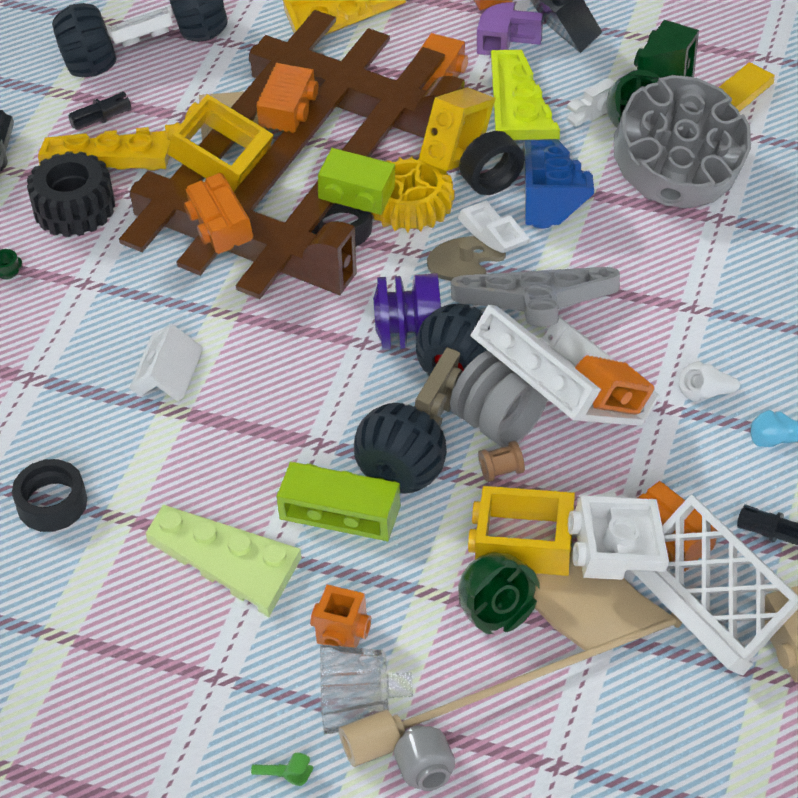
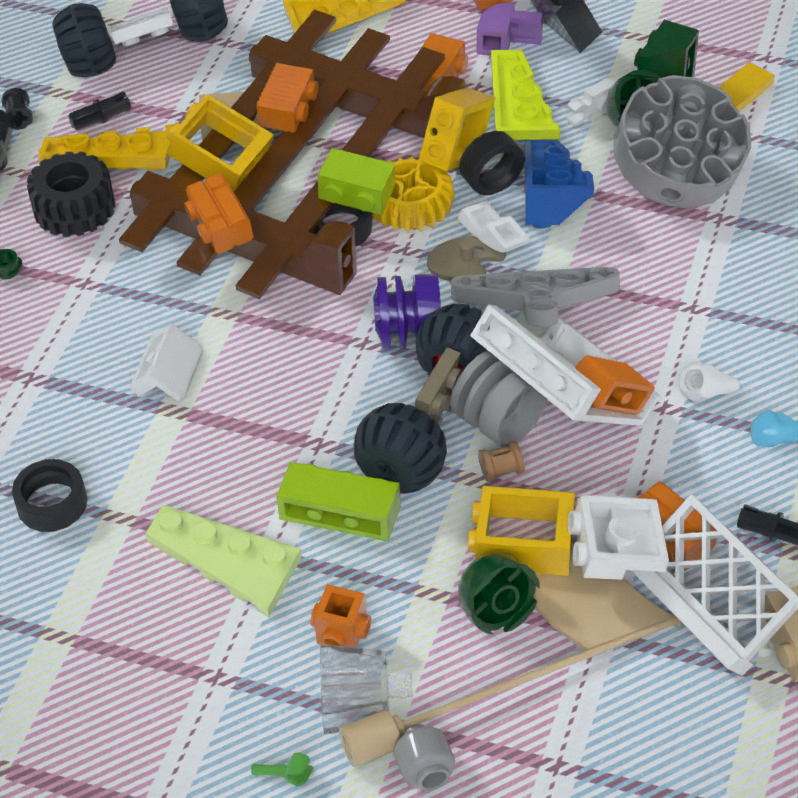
none -> black bush [1,88,33,130]

